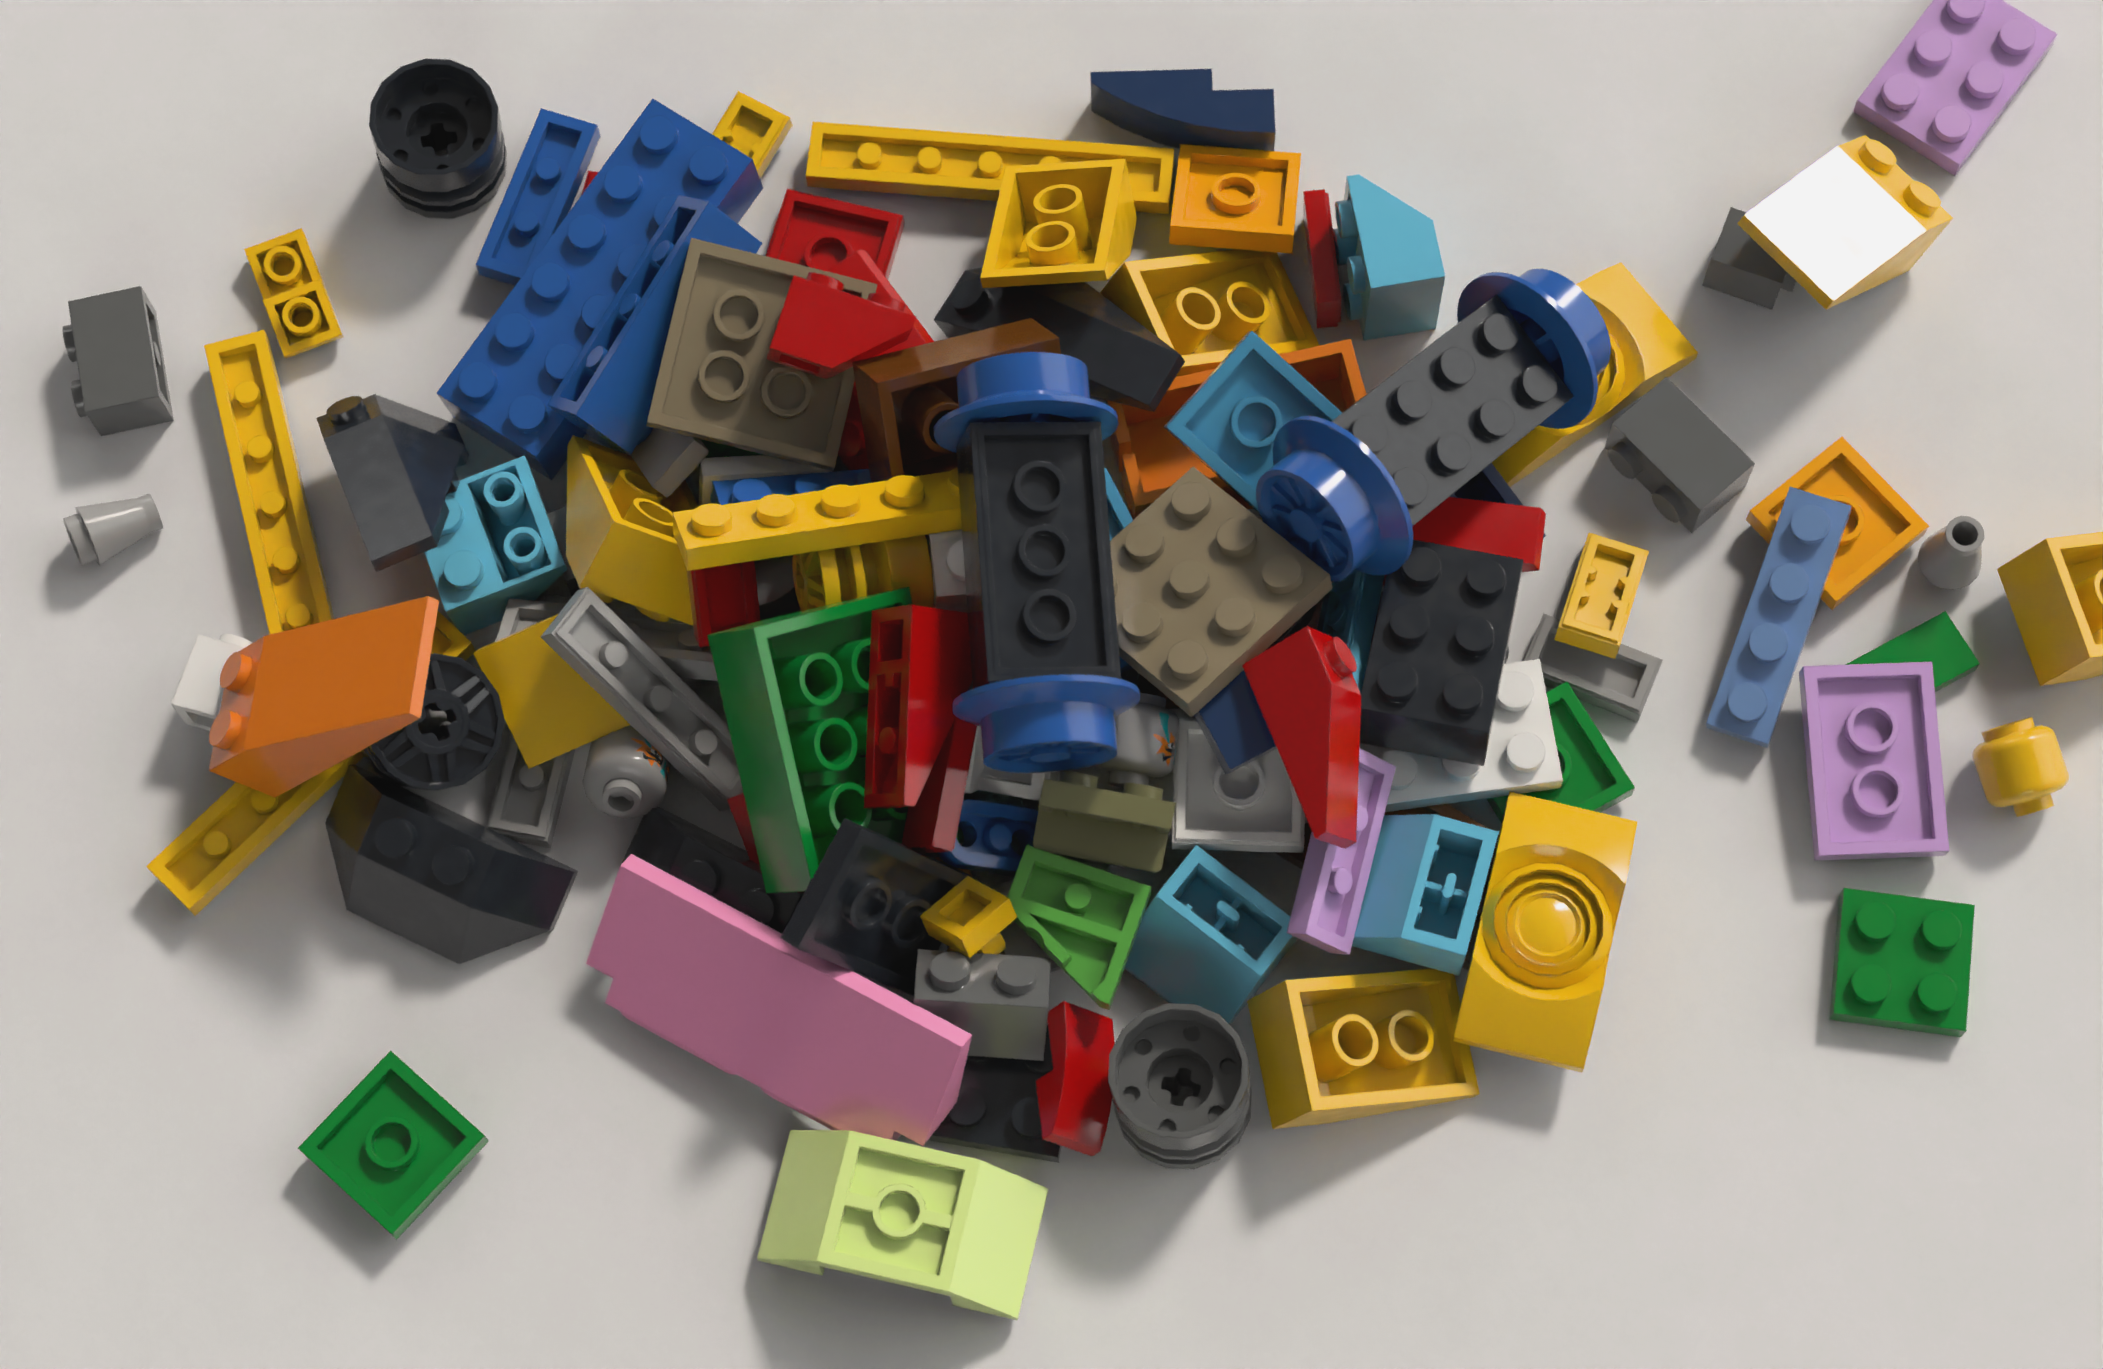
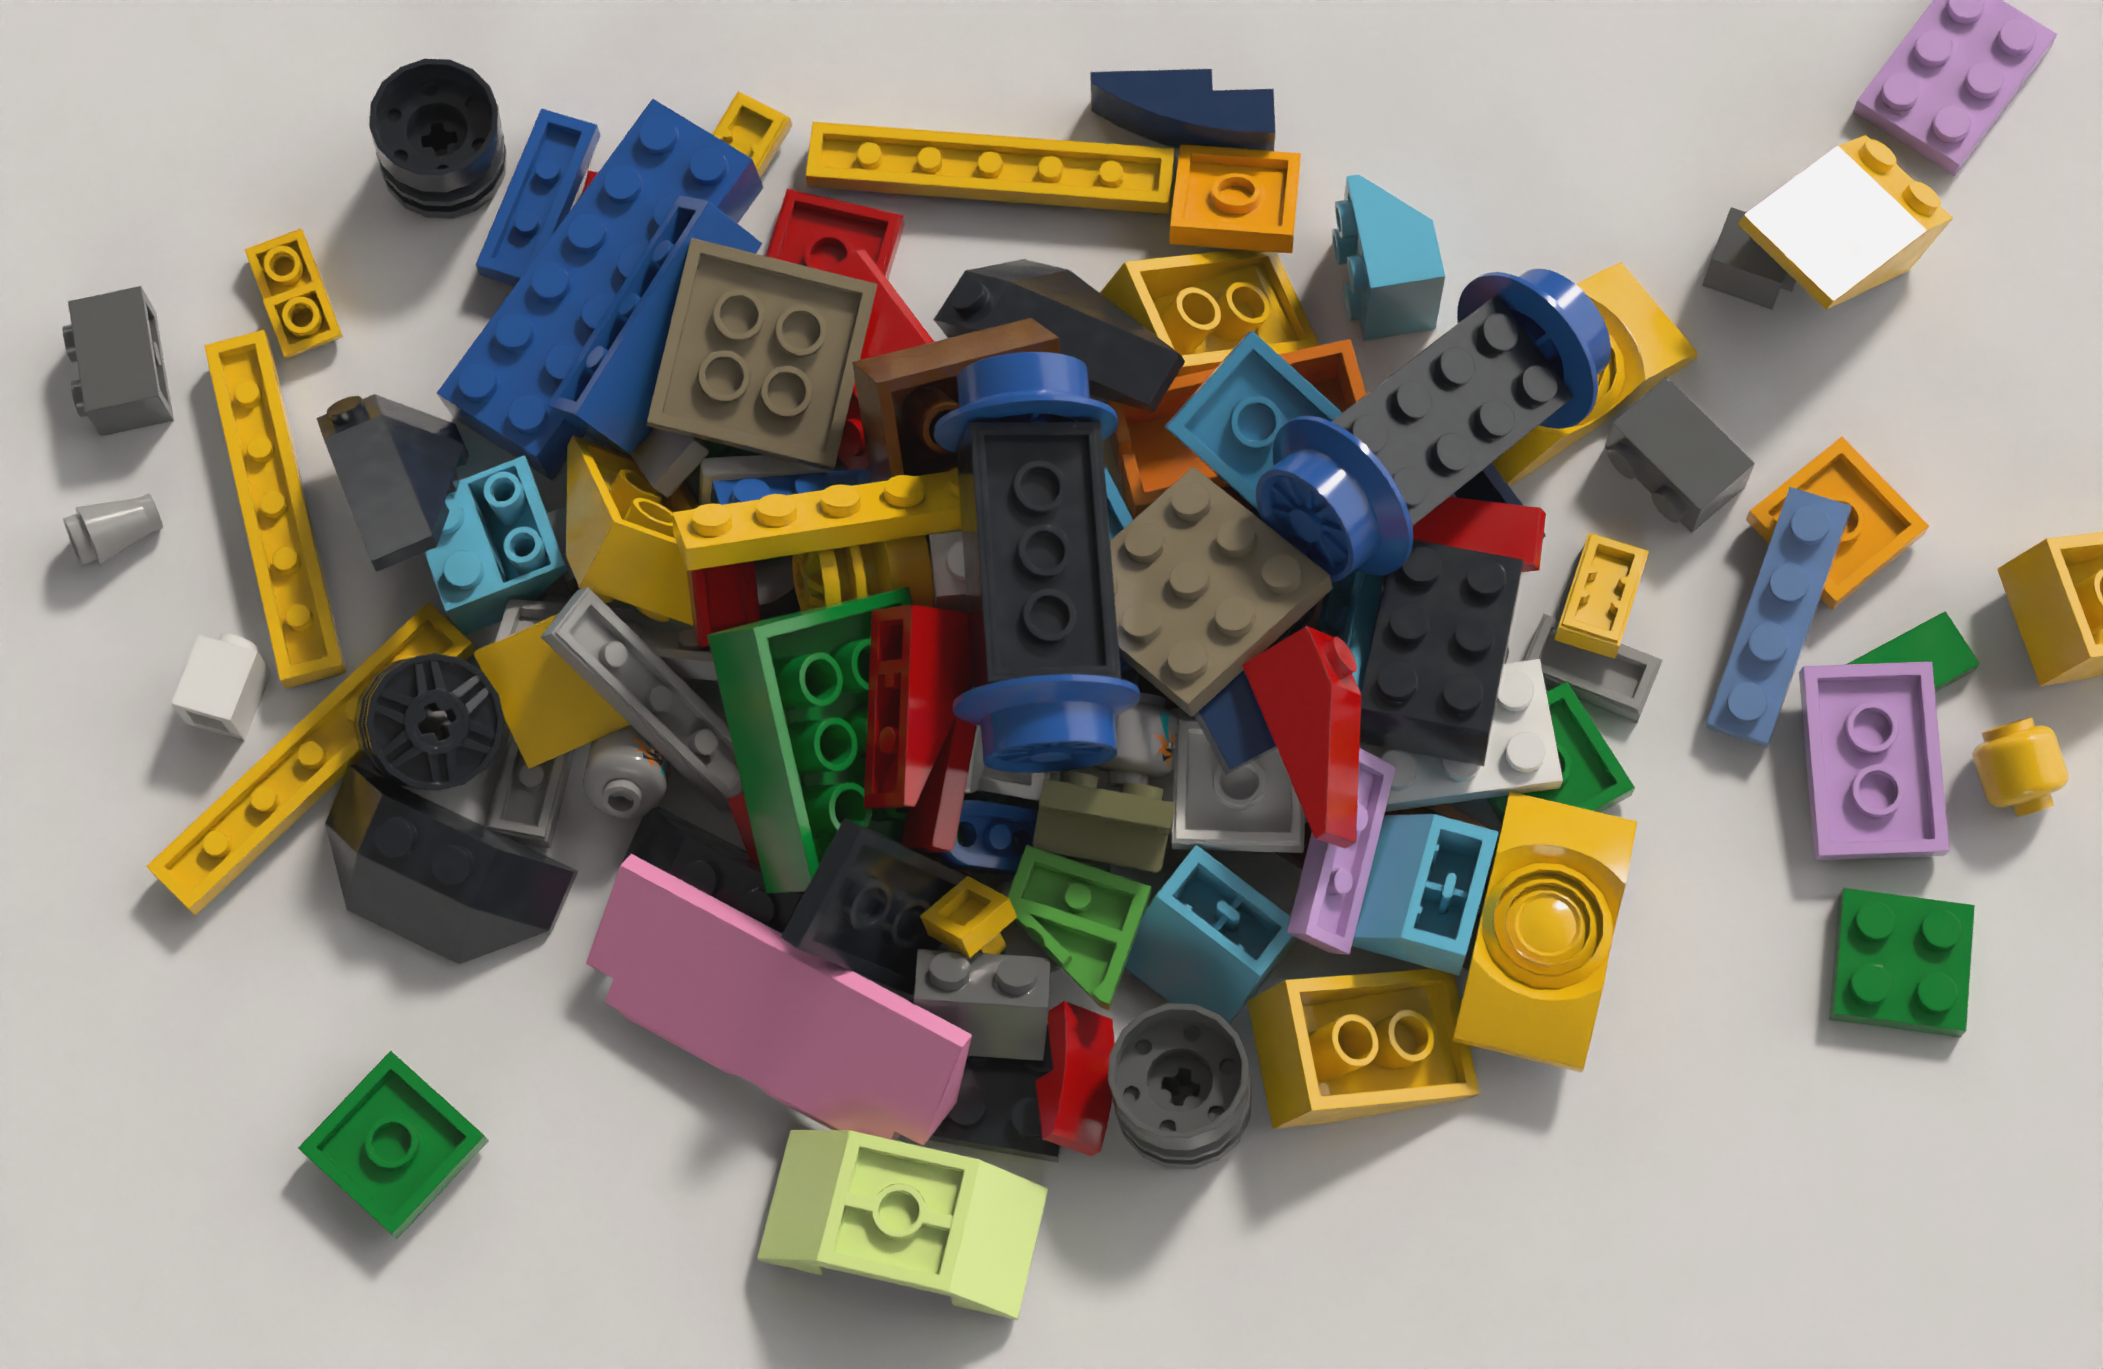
orange slope [208,596,439,798] -> none
red slope [766,272,917,379] -> none
yellow slope [980,158,1137,288] -> none
red tile [1303,189,1341,329] -> none
light grey cone [1918,516,1984,590] -> none

